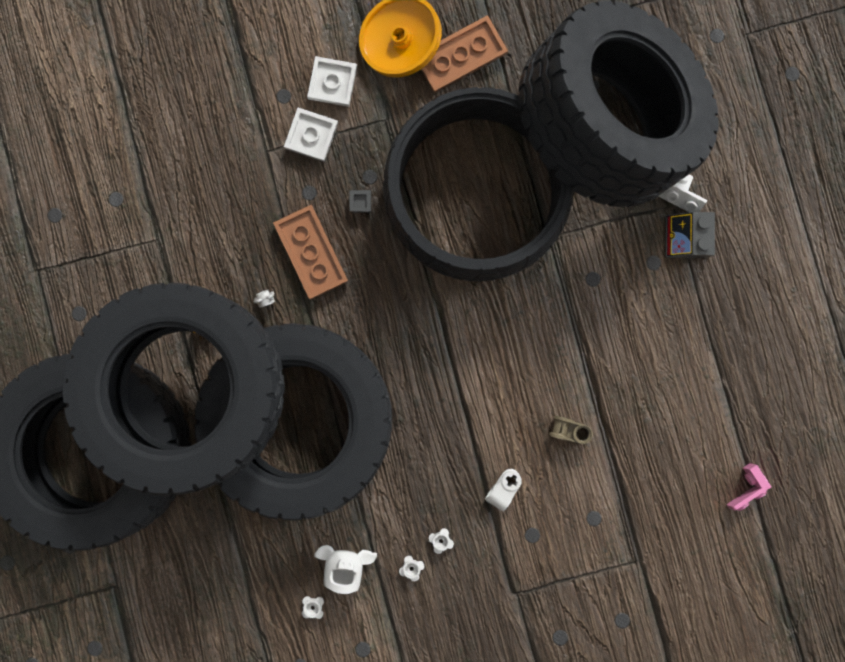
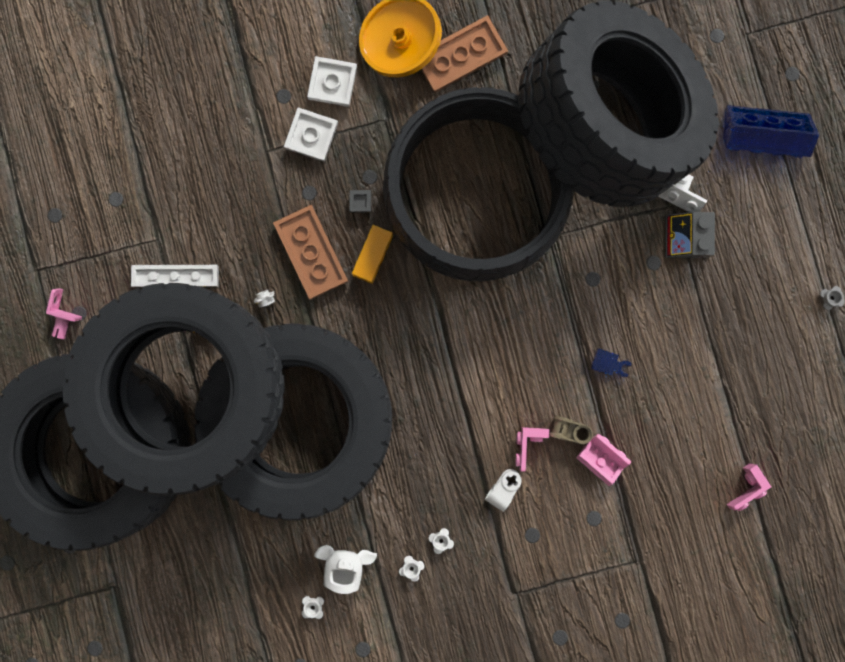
none -> bright pink bracket [46,288,82,339]
none -> white plate [131,265,219,287]
none -> light orange piece [352,225,393,284]
none -> bright pink bracket [515,427,549,472]
none -> bright pink bracket [576,434,631,486]
none -> clear blue plate [591,348,632,377]
none -> clear blue slope [723,105,820,158]
none -> light grey plate [820,286,844,310]

